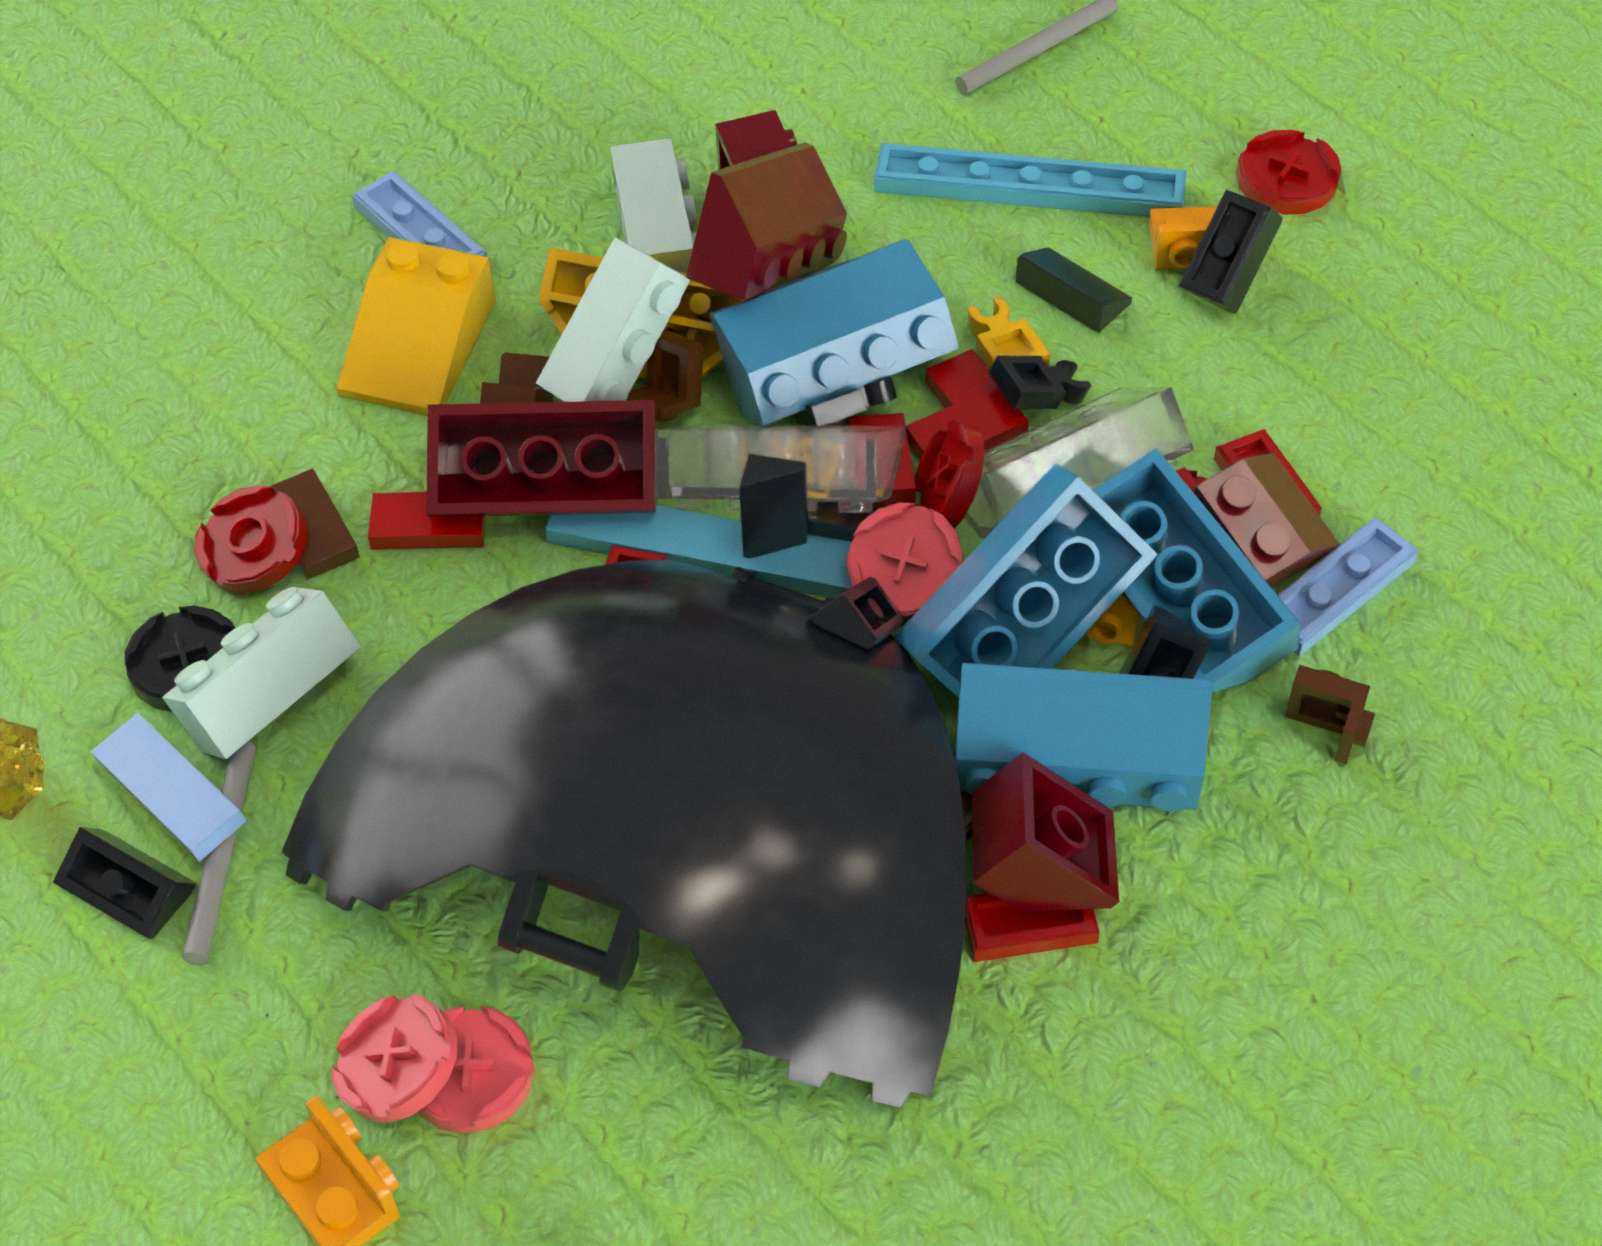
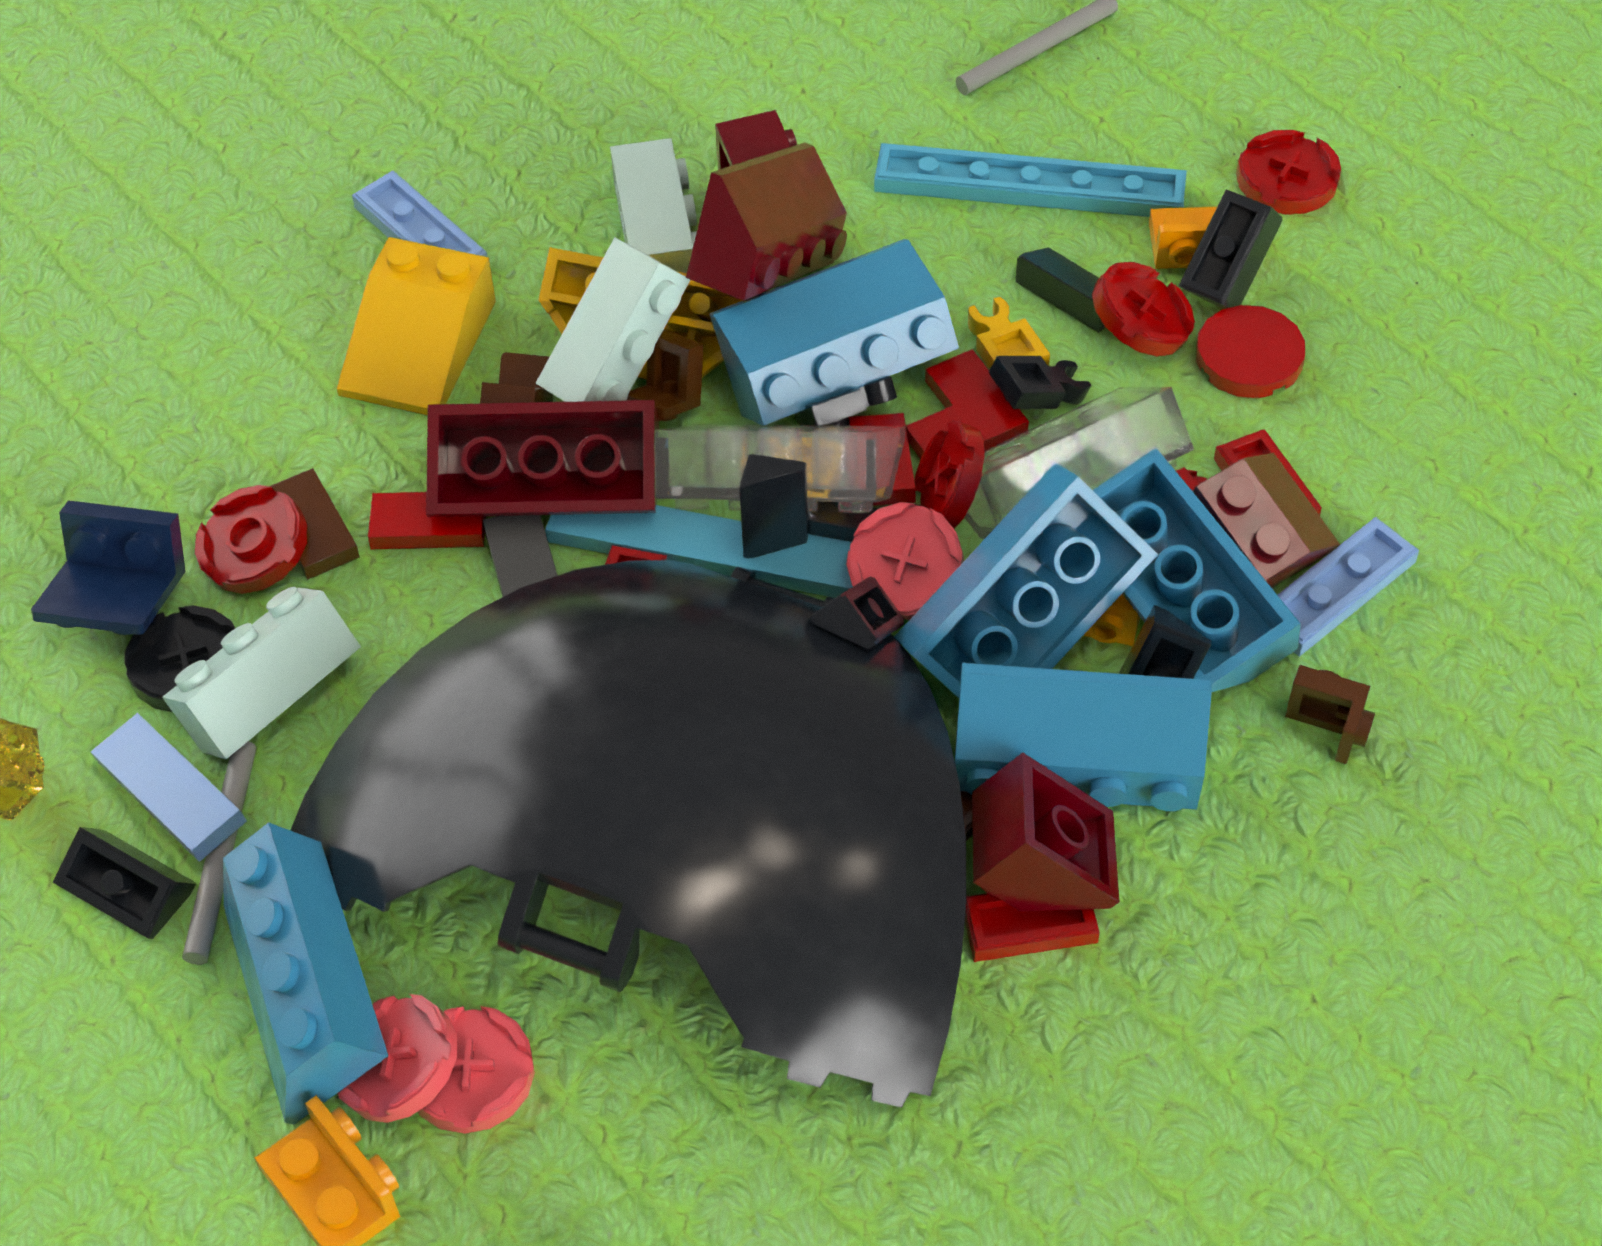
none -> dark blue bracket [31,500,186,635]
none -> dark azure slope [223,822,389,1125]
none -> dark grey tile [483,515,558,597]
none -> red tile [1092,262,1195,357]
none -> red tile [1196,305,1305,398]

